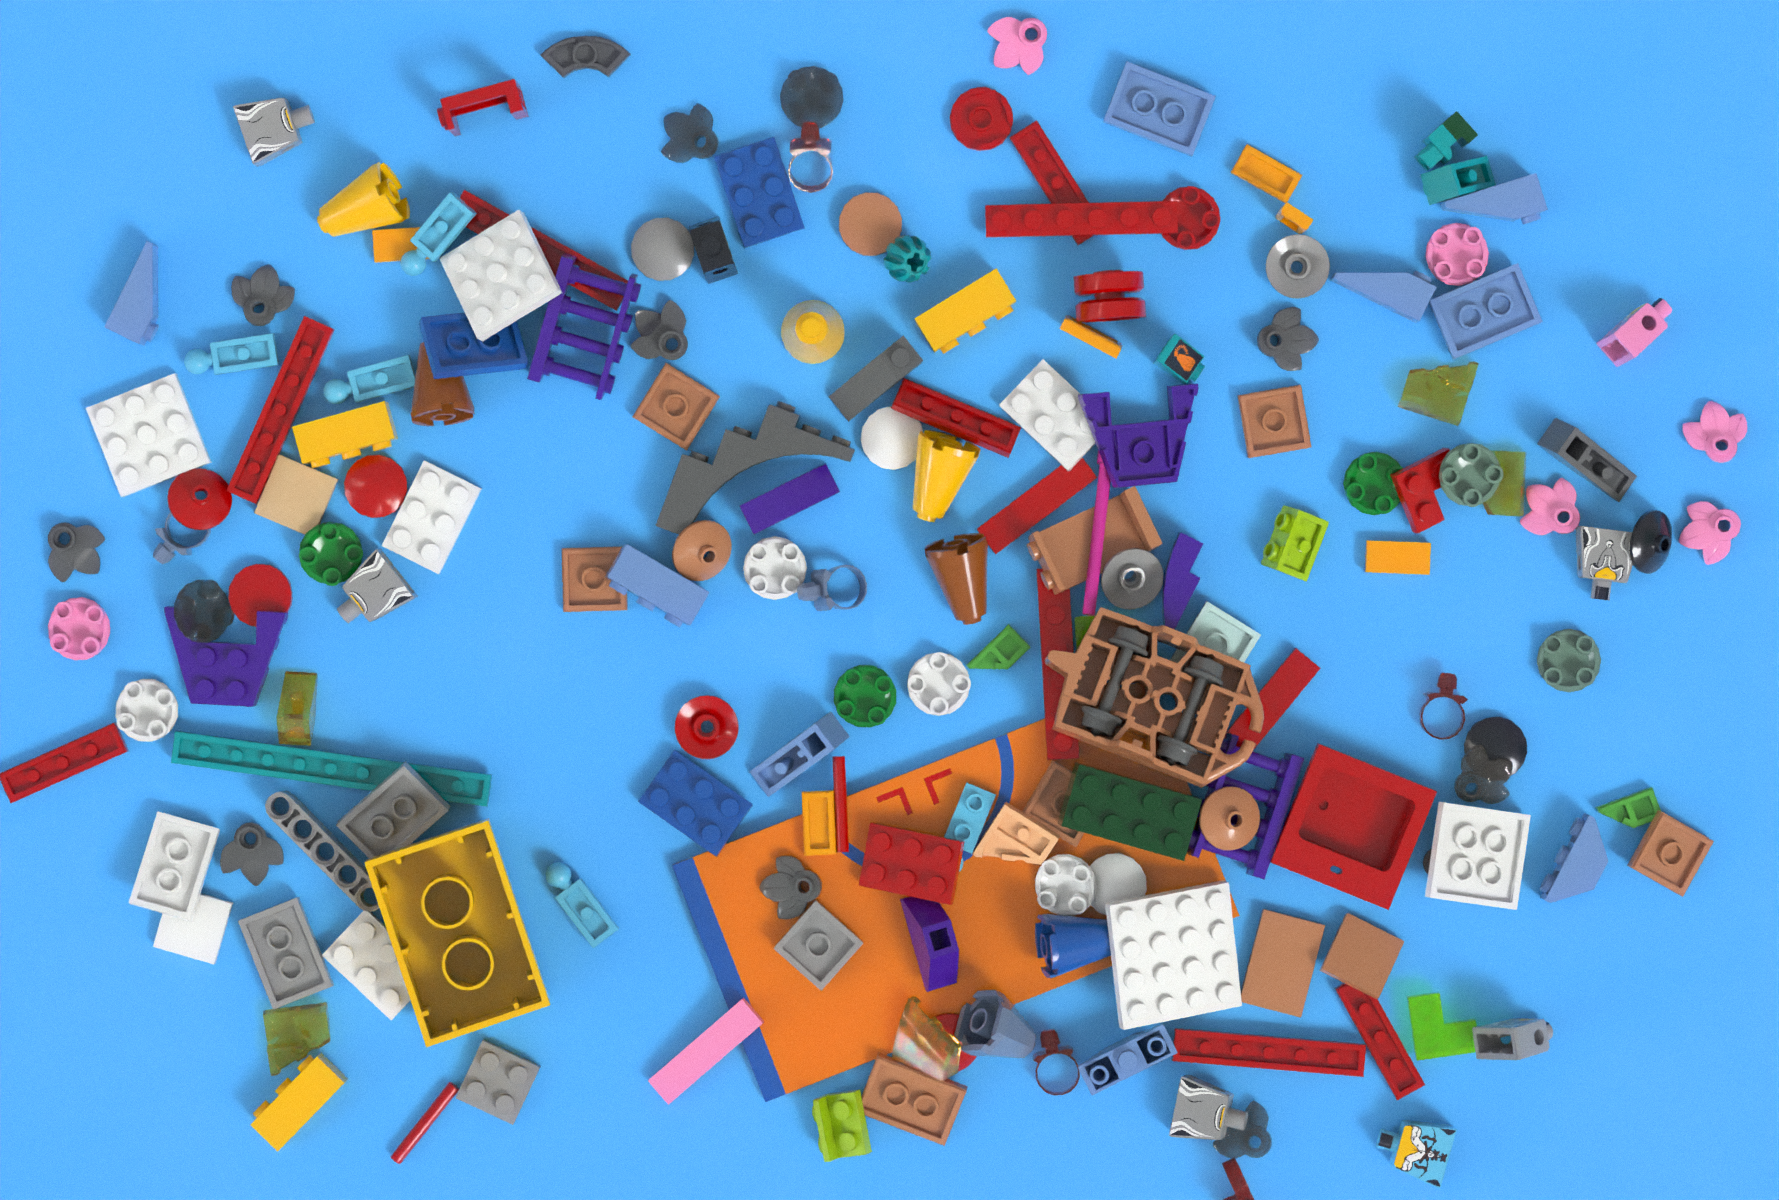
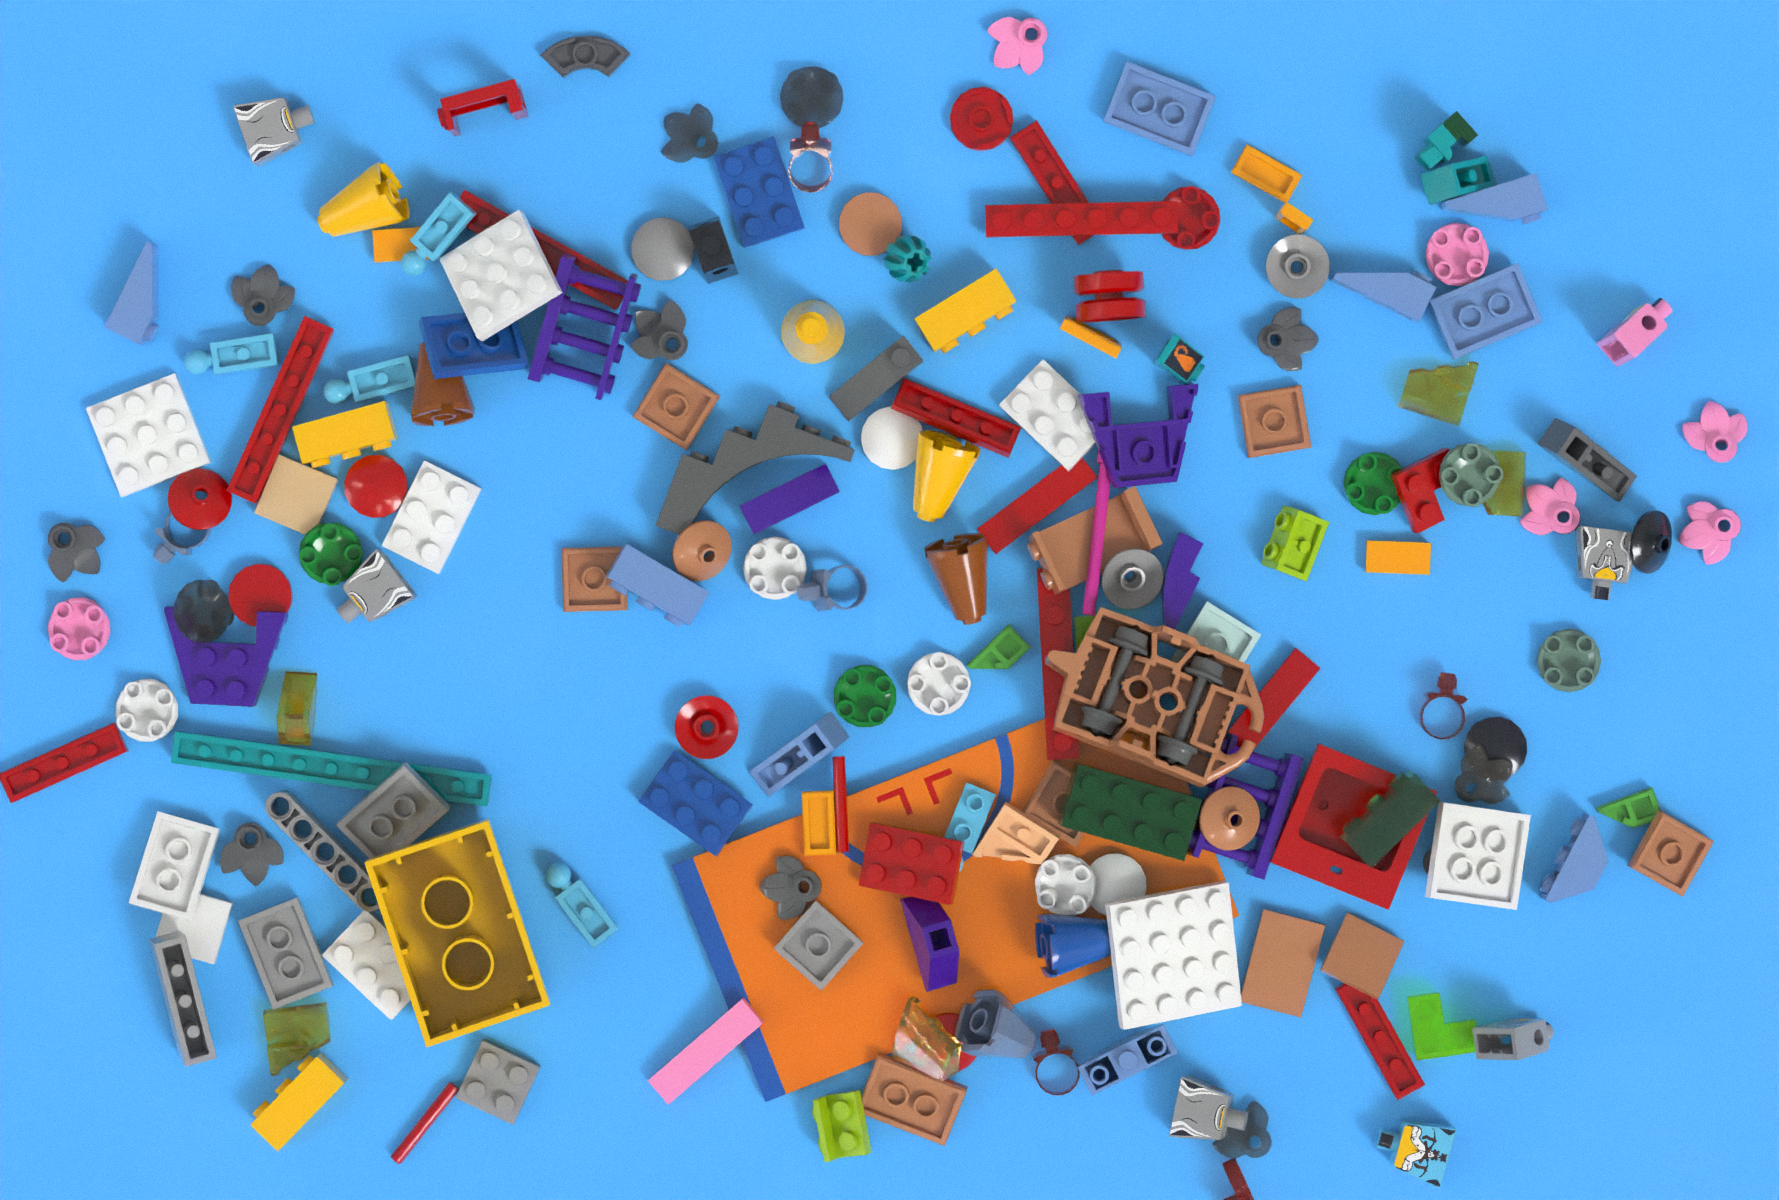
red plate [1172,1028,1366,1077] -> none
none -> light grey brick [149,931,217,1067]
none -> clear green brick [1340,771,1441,868]

